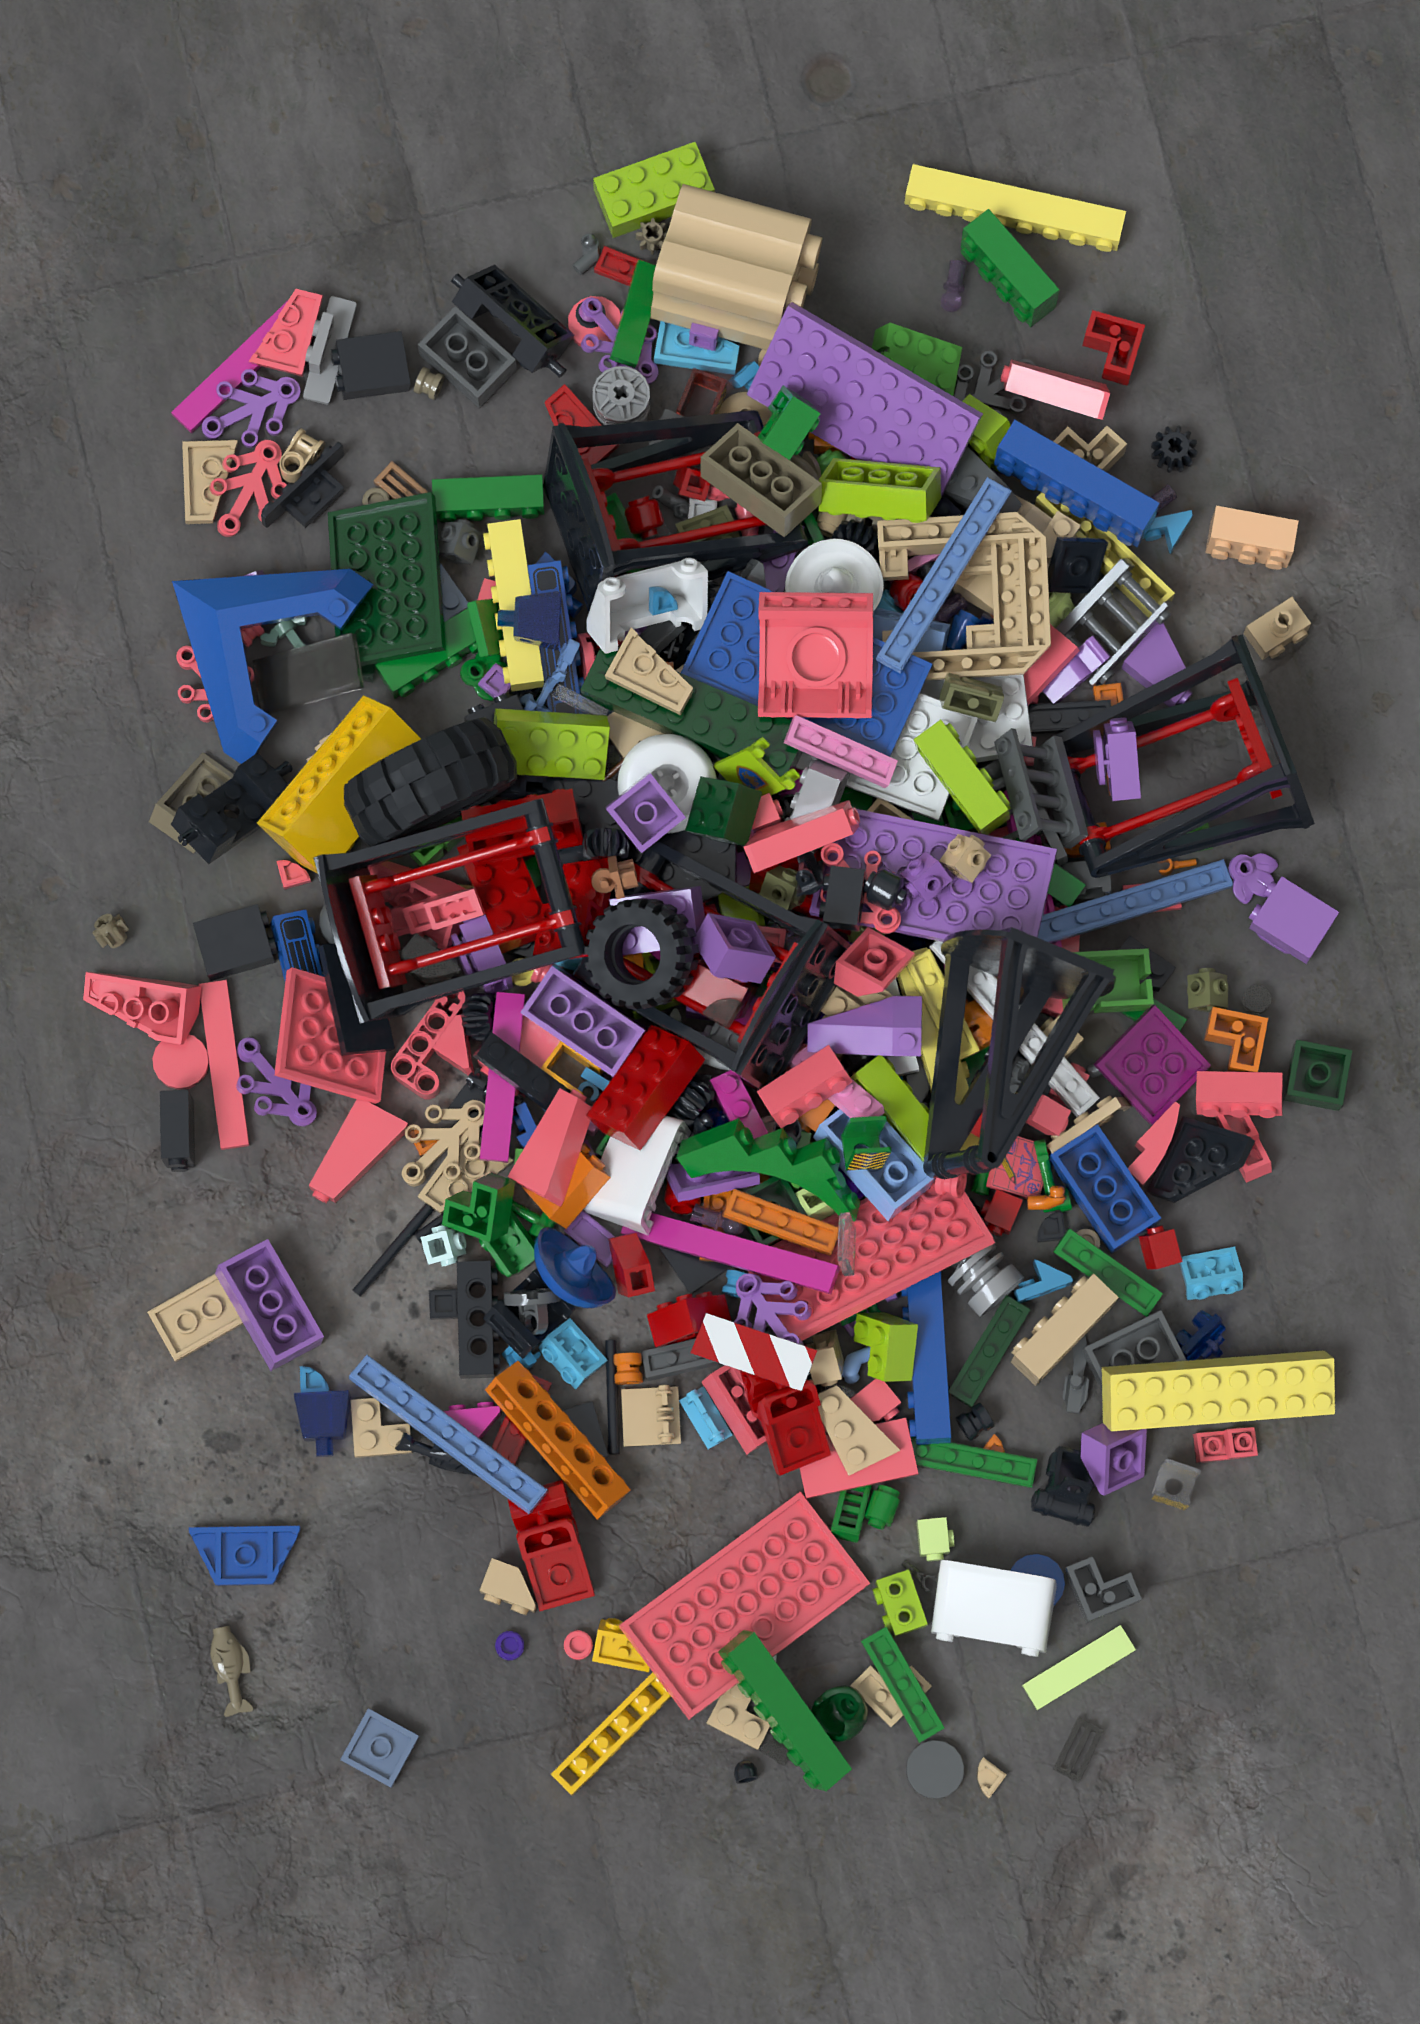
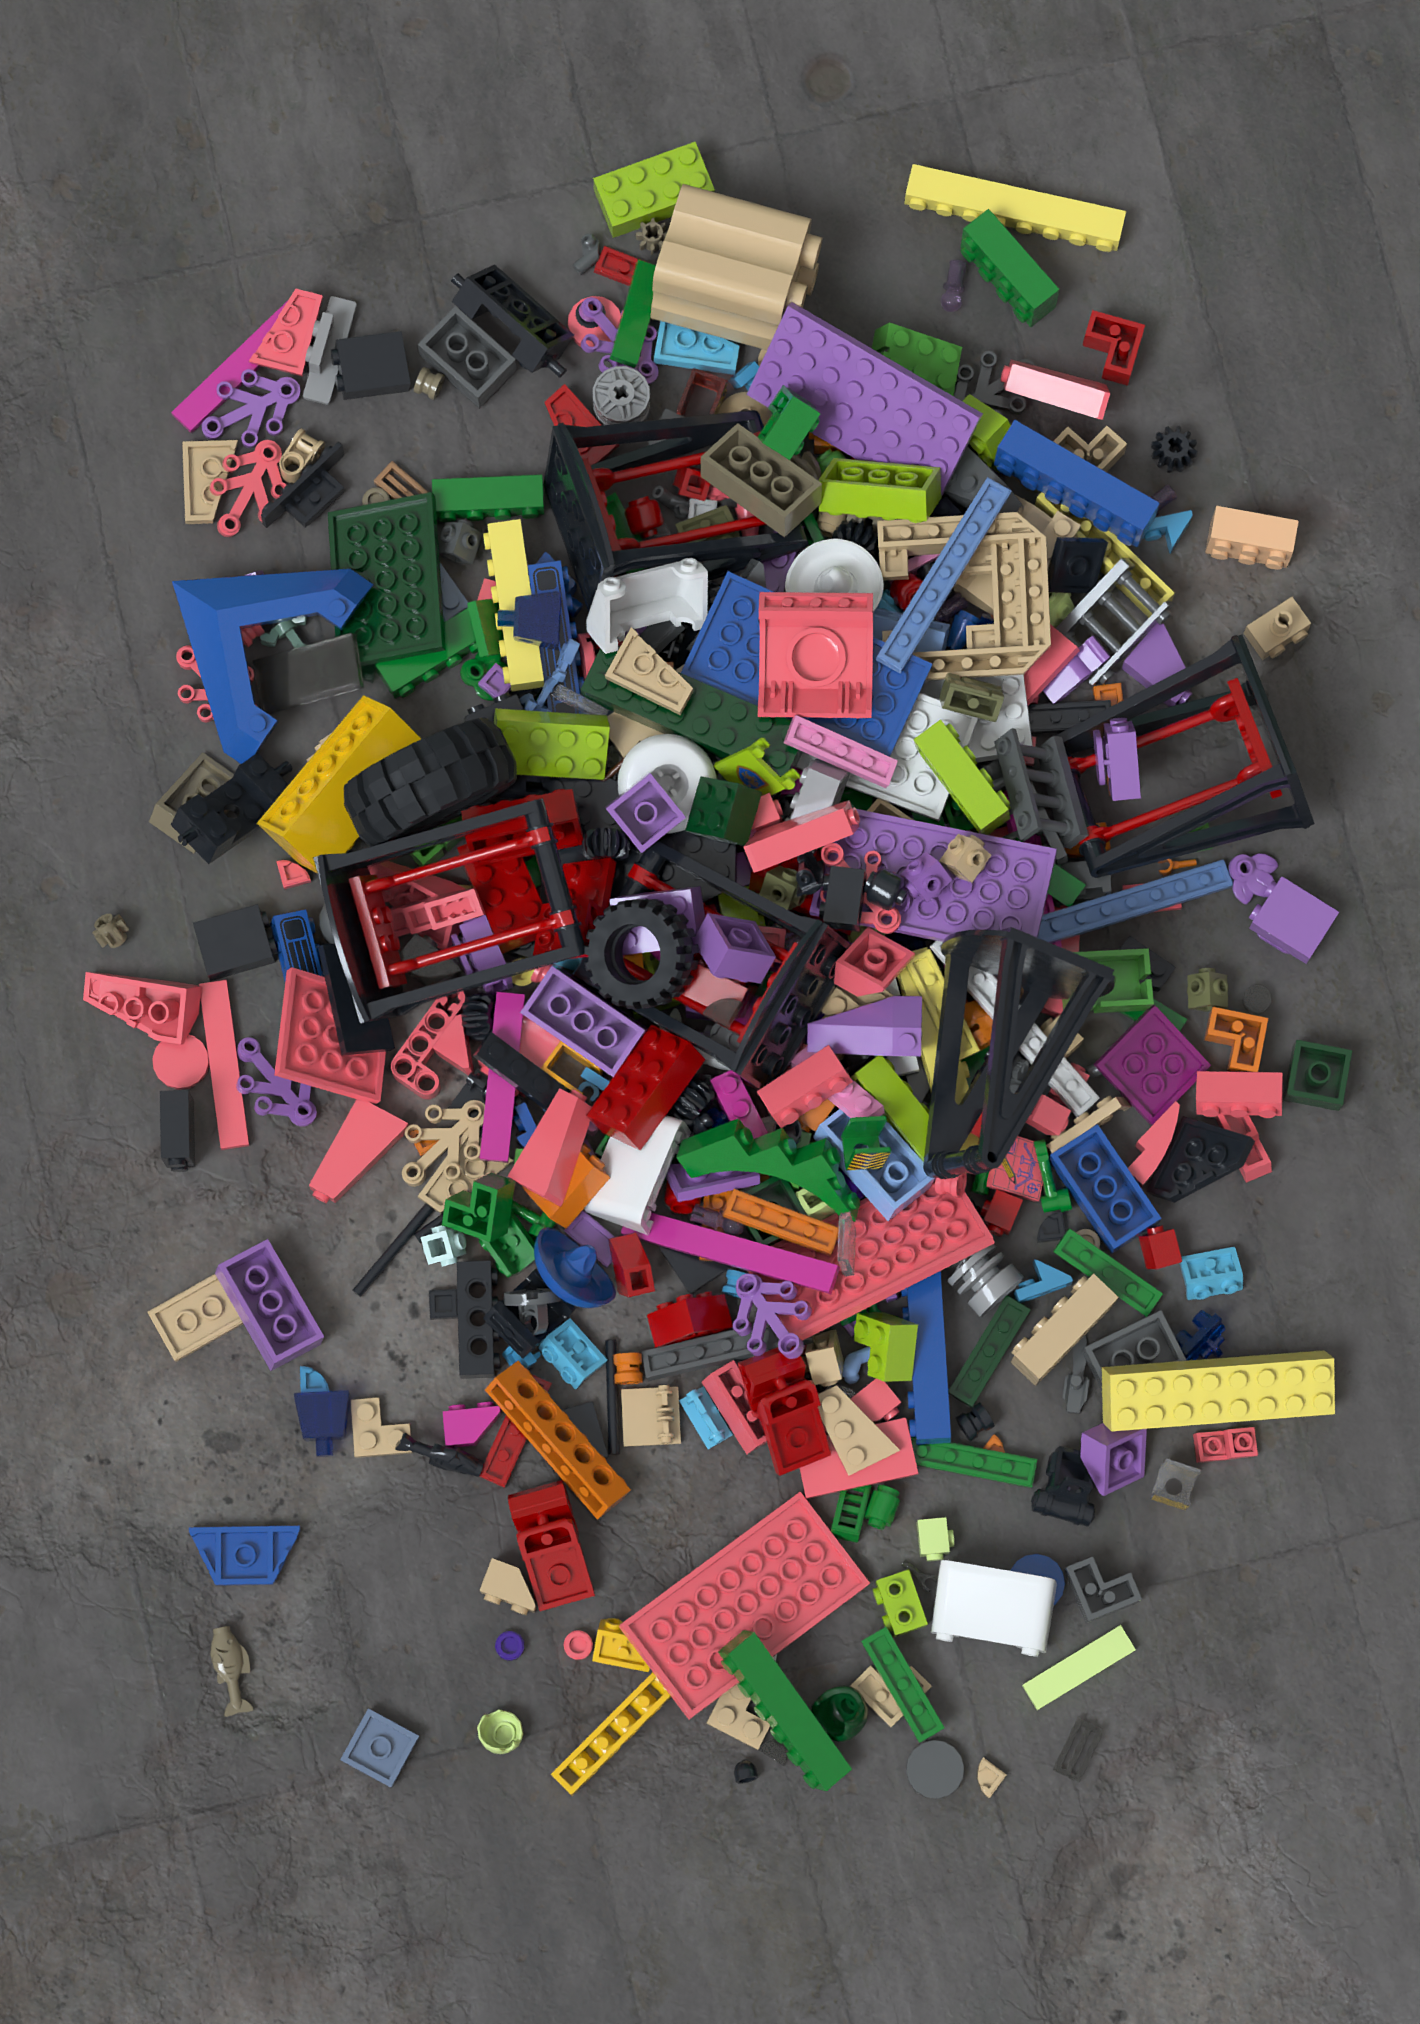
medium blue tile [349,1355,547,1515] -> none
nougat hips [591,855,638,899] -> none
dark azure tile [649,587,678,616] -> none
medium lavender tile [689,323,719,351] -> none
sticker [690,1313,817,1391] -> none
orange arm [1027,1186,1066,1210] -> none
none -> yellowish green hair [477,1709,523,1754]

